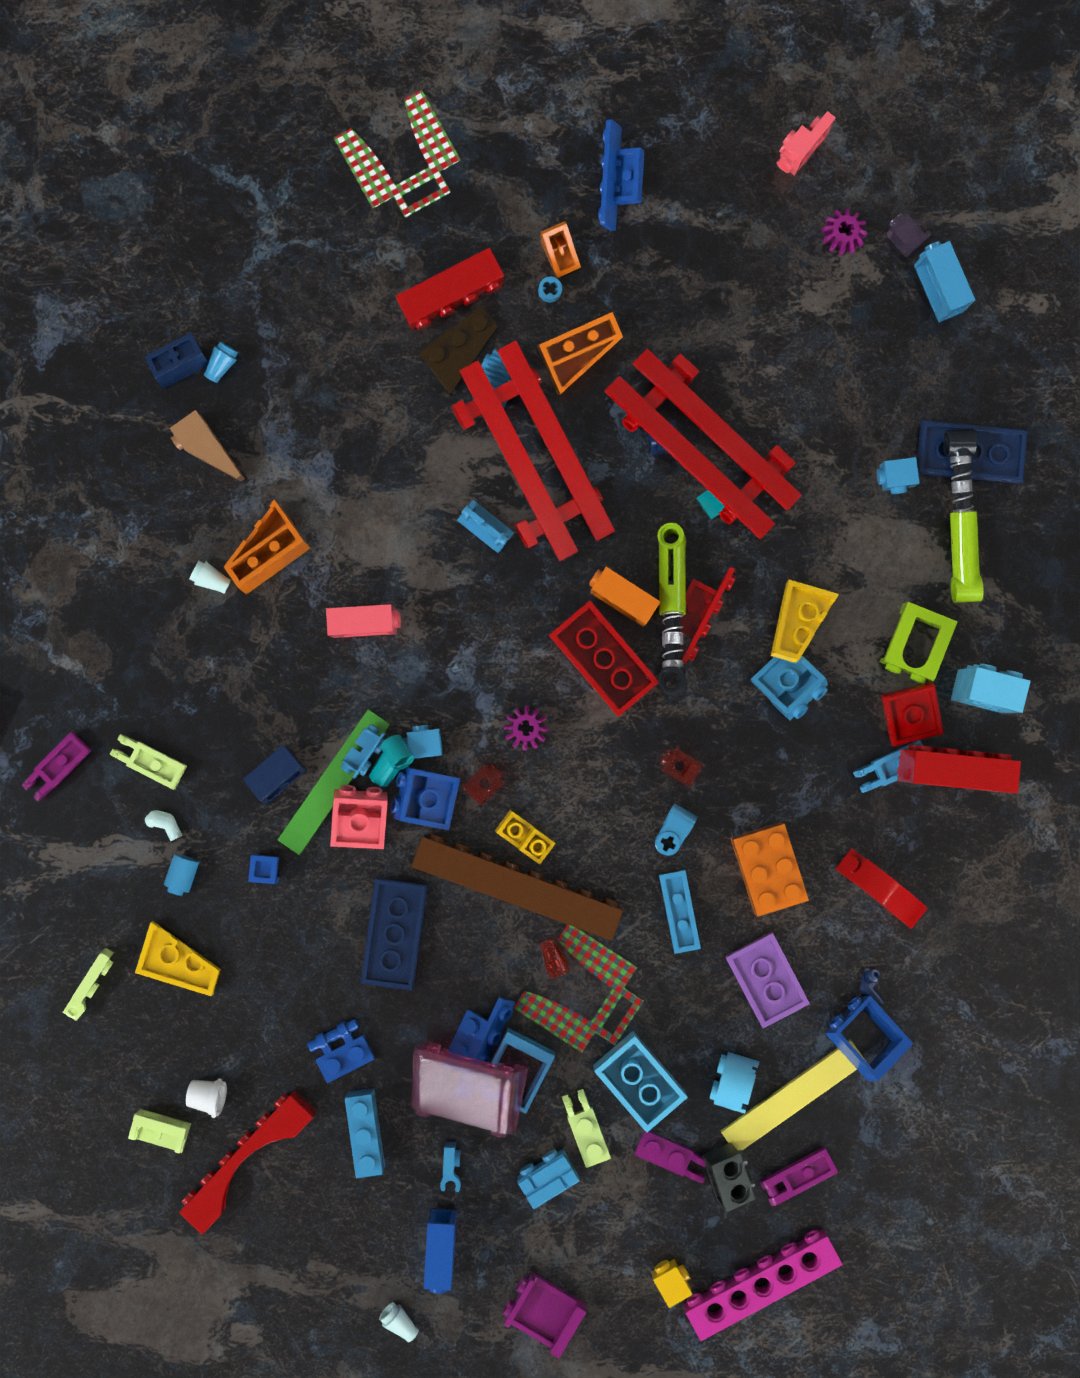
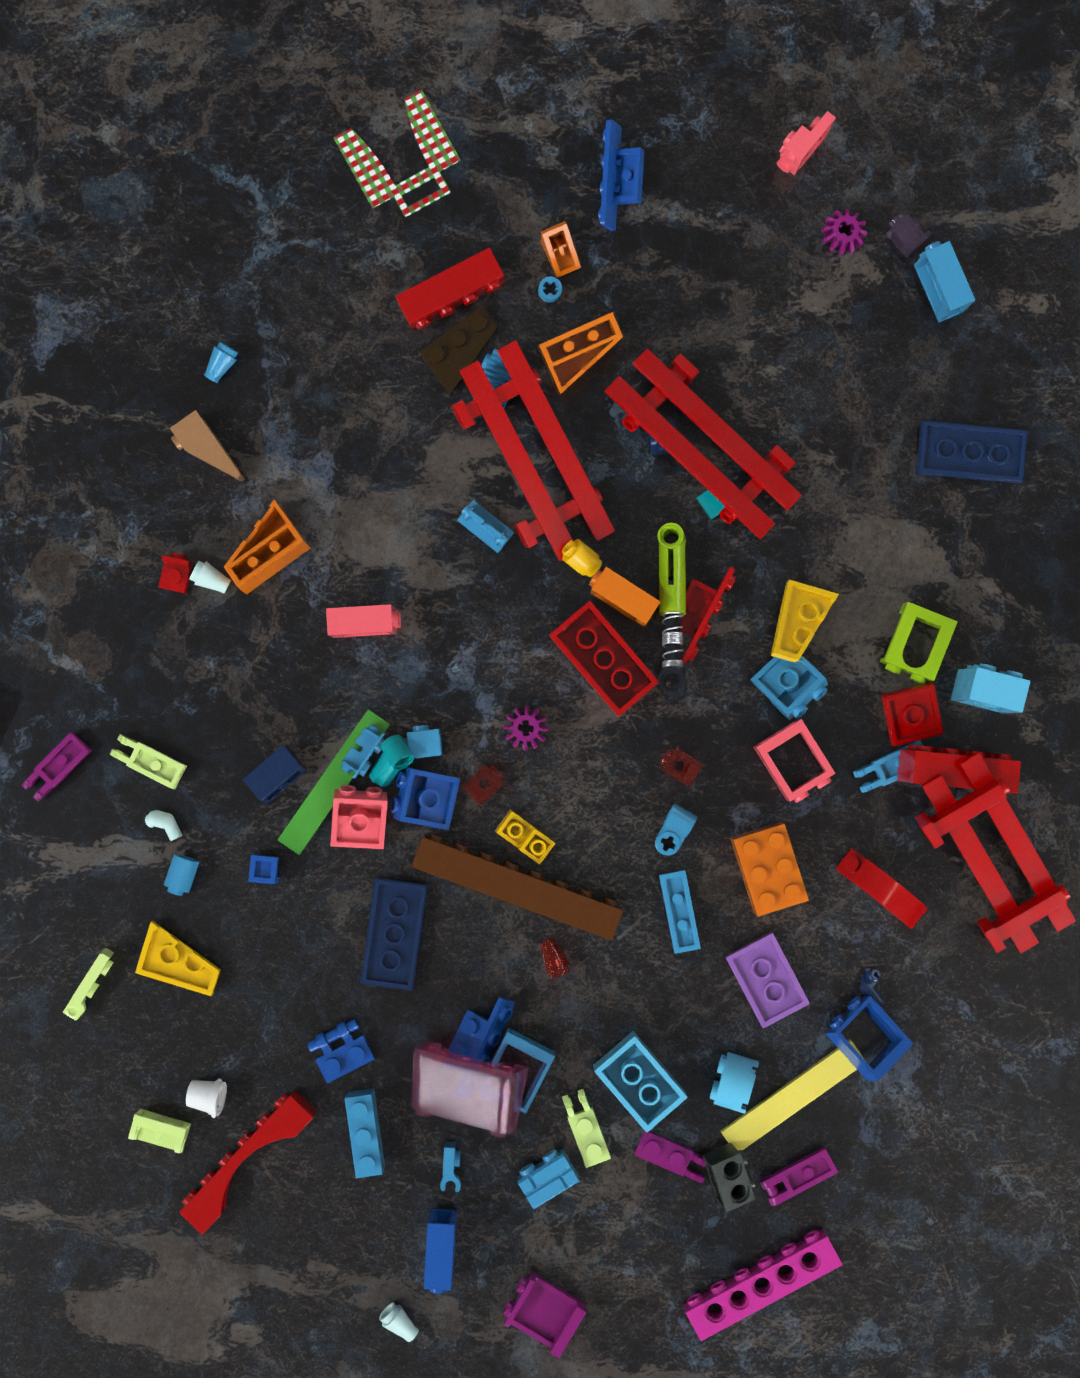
dark blue hinge [145,332,209,389] -> none
piece [514,925,644,1053] -> none
yellow brick [652,1259,692,1308] -> none
dark azure brick [877,457,920,494] -> none
piece [944,428,983,603] -> none
none -> red bracket [158,552,193,594]
none -> yellow brick [562,539,602,577]
none -> coral window [754,719,836,803]
none -> red fence [915,751,1076,953]

